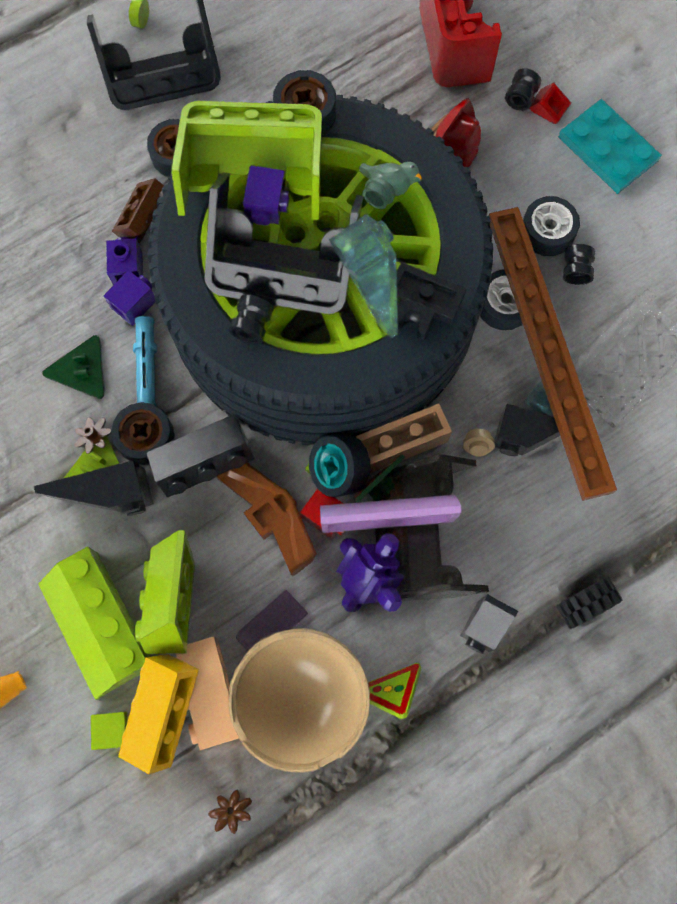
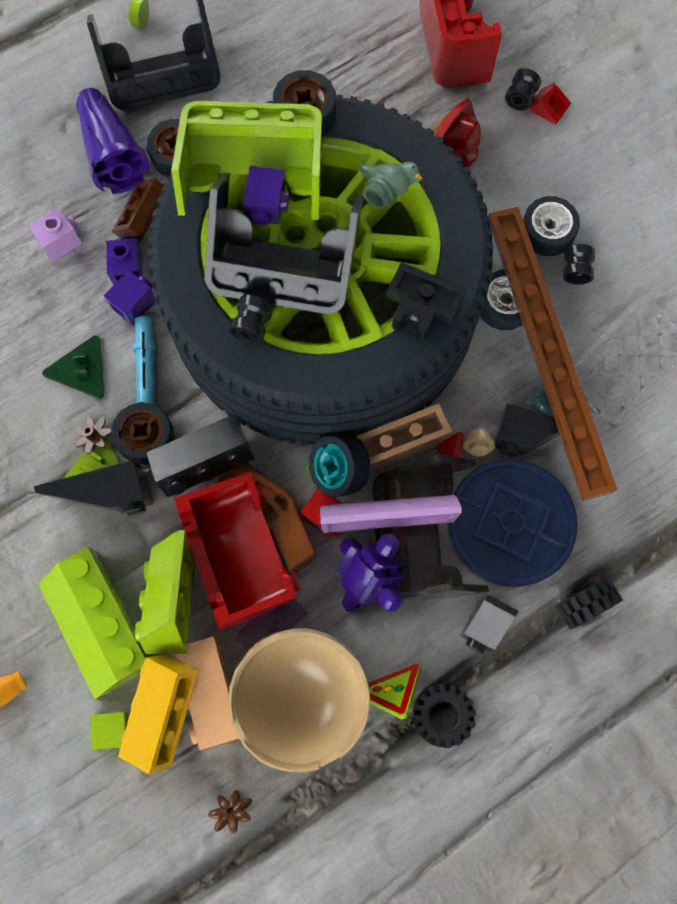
clear light blue slope [329,214,398,338] -> none
dark green piece [354,454,405,503] -> none
teal plate [558,98,662,194] -> none
none -> lavender brick [28,207,82,262]
none -> dark purple cone [75,88,150,194]
none -> red windscreen [174,472,300,632]
none -> black tyre [412,684,476,748]
none -> red slope [435,432,464,471]
none -> dark blue plate [447,459,578,587]

